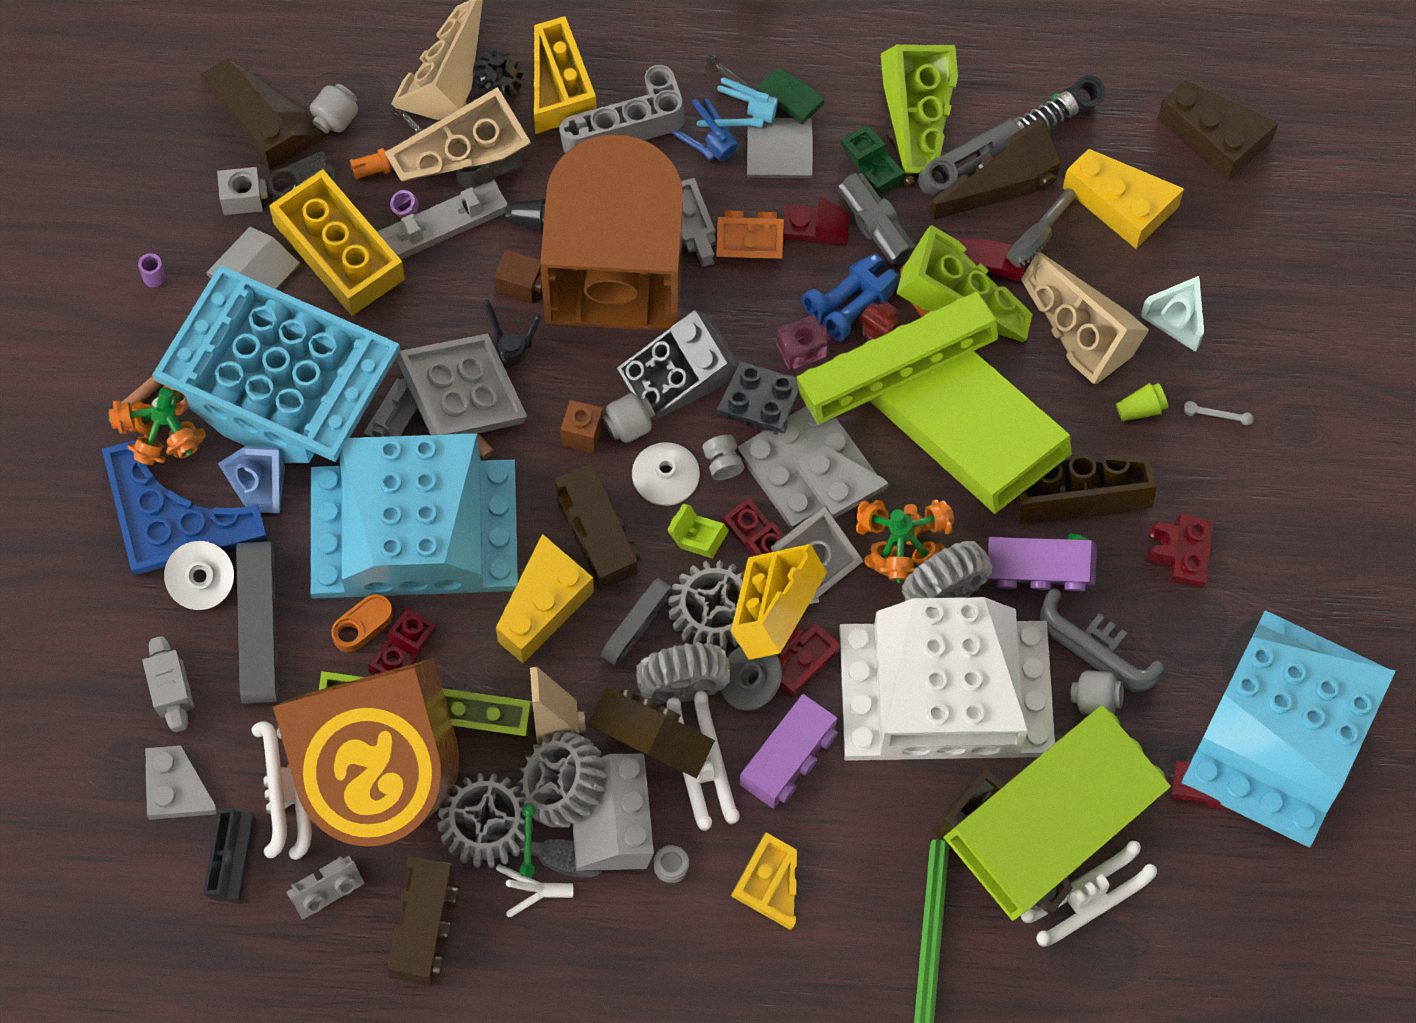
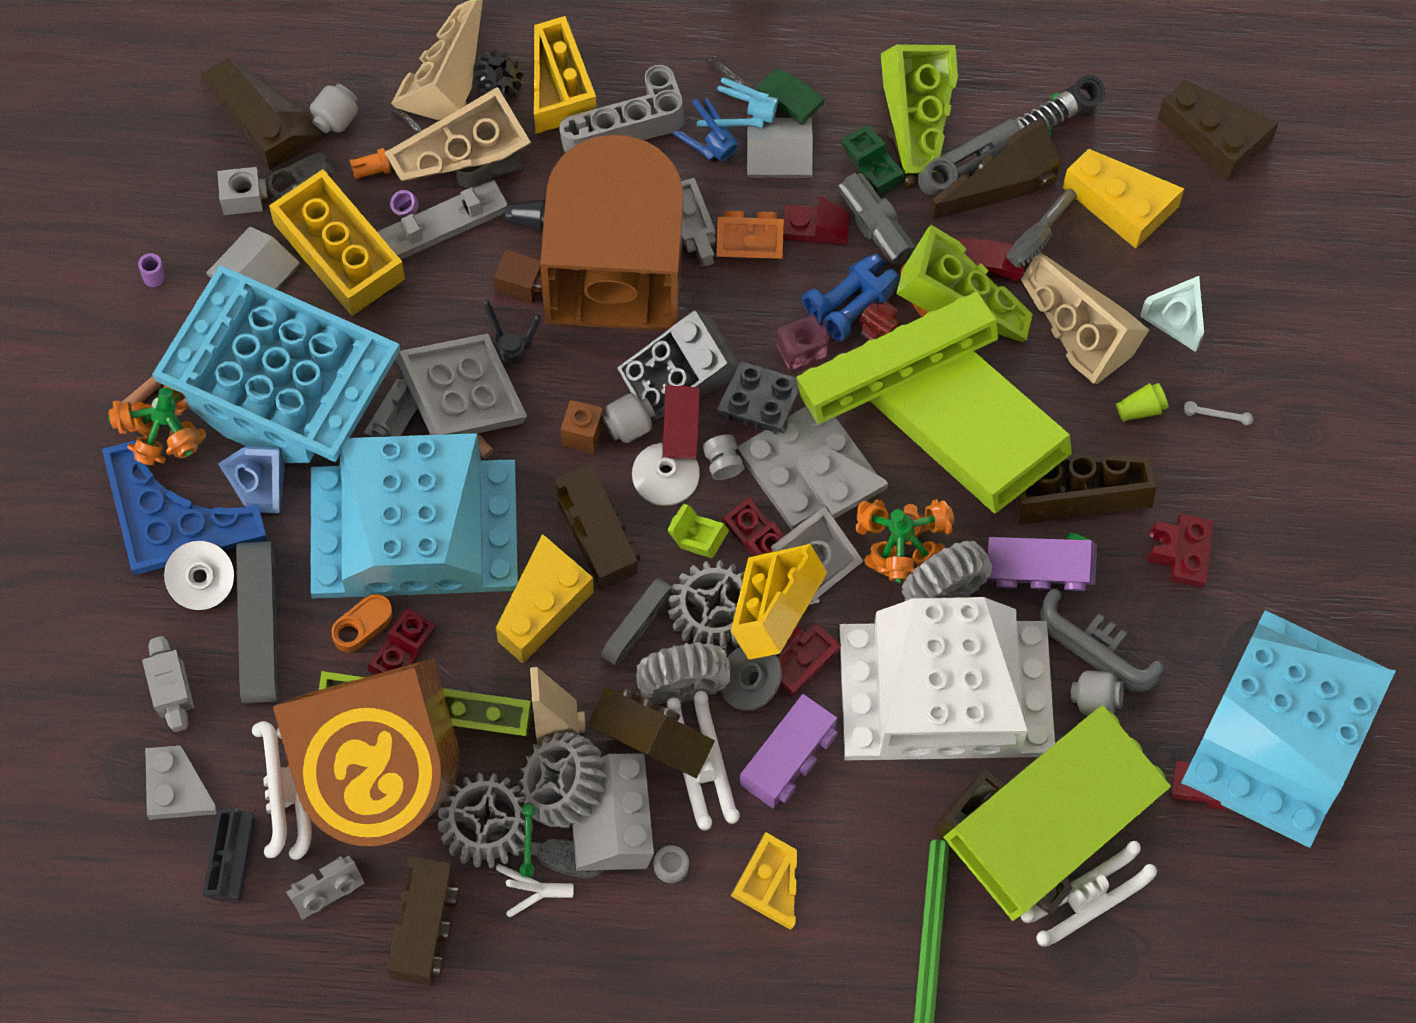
none -> dark red slope [662,385,699,460]

